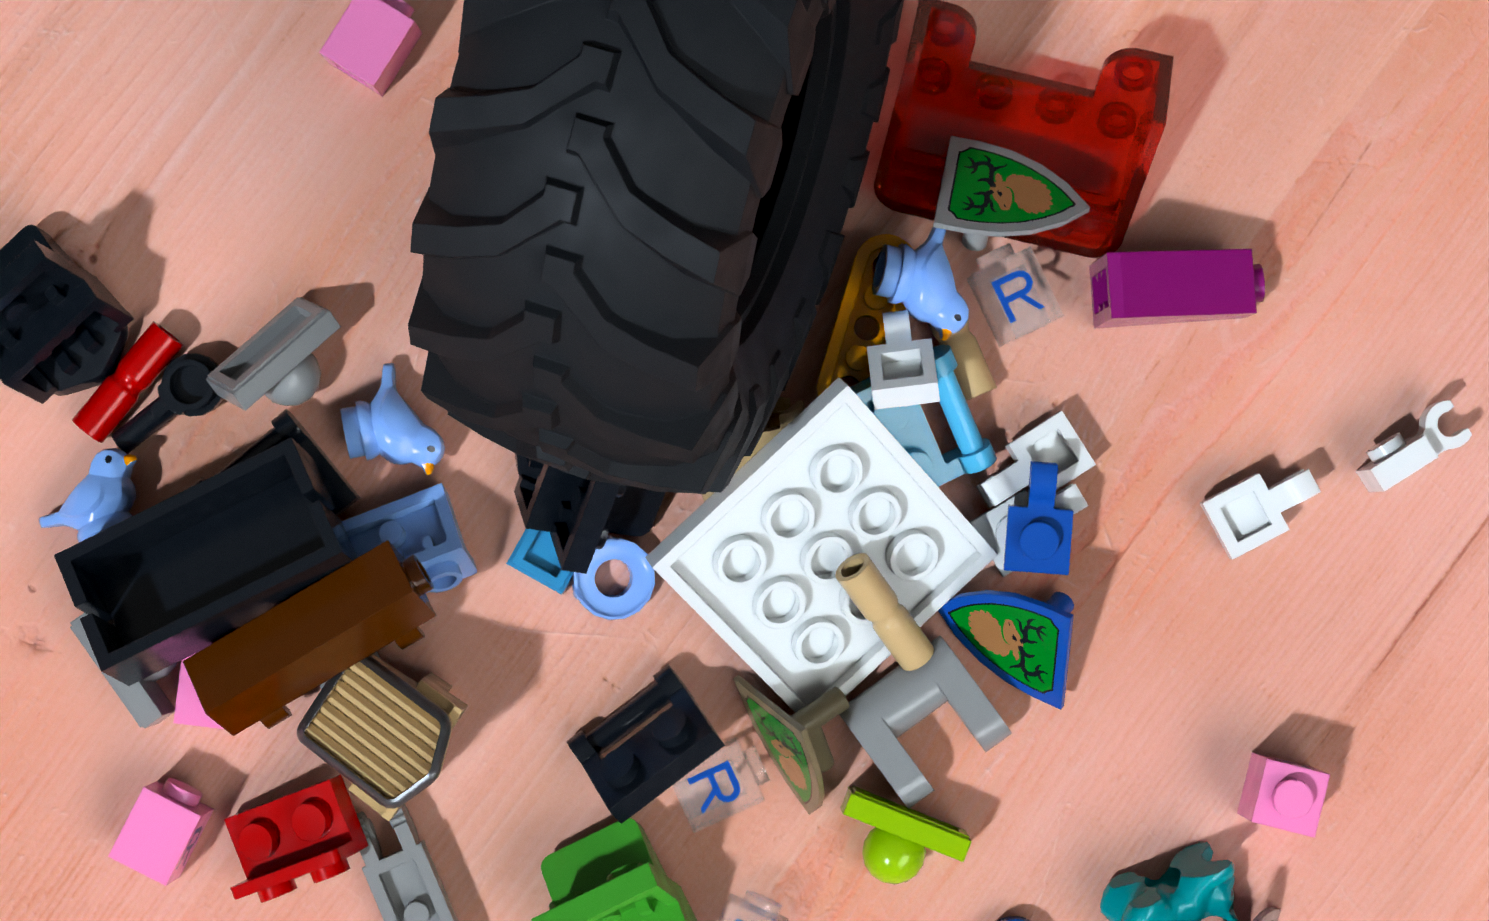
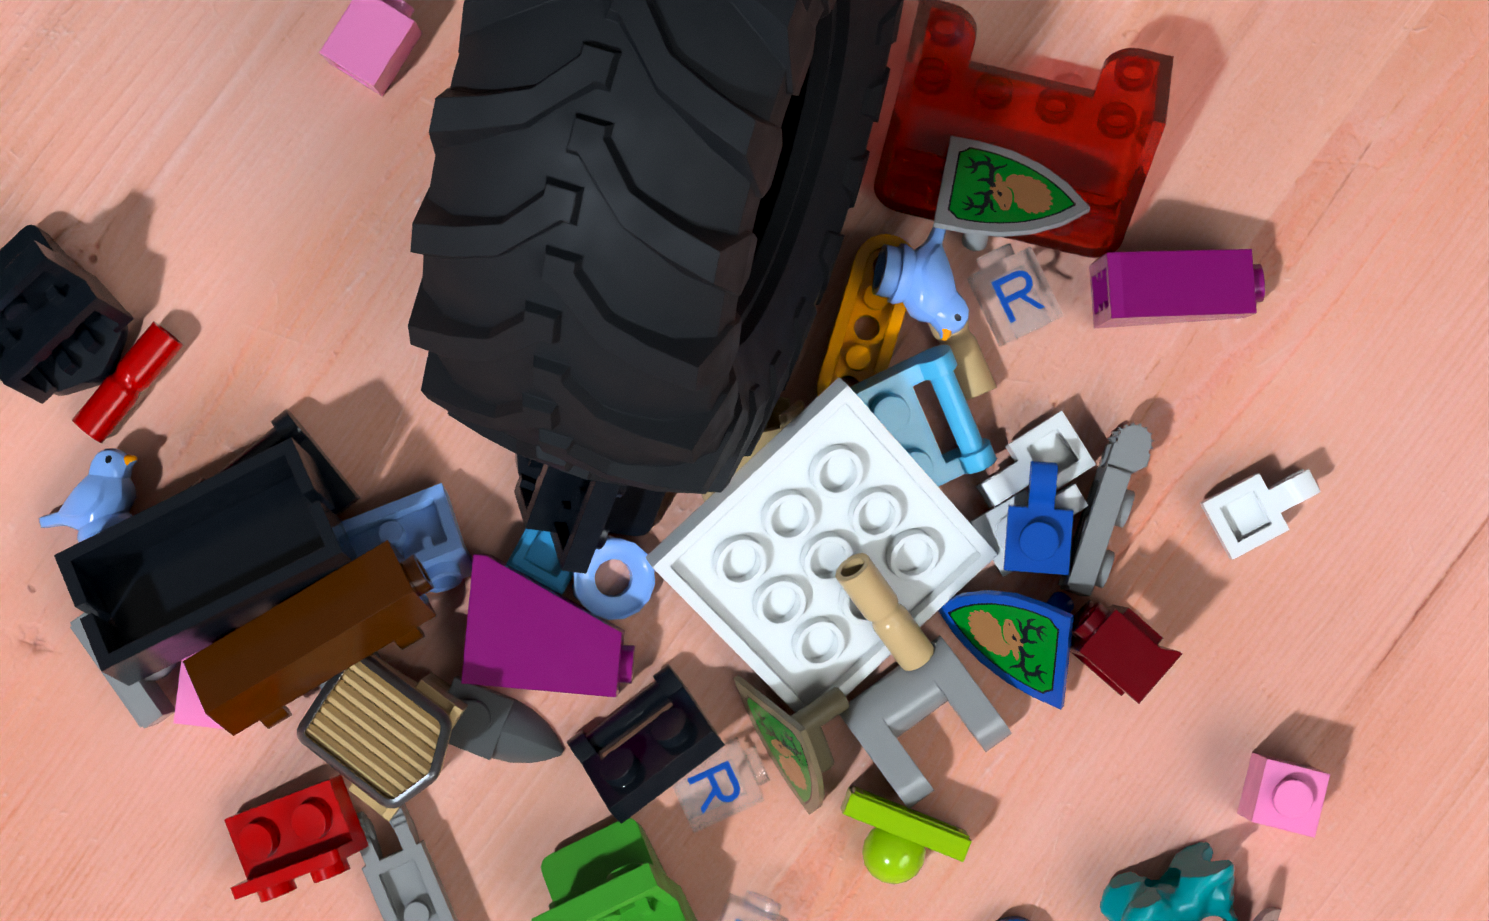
bright pink brick [108,778,214,886] -> none
black plate [112,353,223,454] -> none
light grey tile [206,297,341,411] -> none
light blue animal [340,363,445,475] -> none
white plate [867,310,940,410] -> none
white plate [1356,400,1472,492] -> none
none -> dark grey plate [449,676,564,763]
none -> magenta slope [461,554,635,697]
none -> light grey hinge [1058,423,1154,596]
none -> dark red window [1070,600,1182,704]

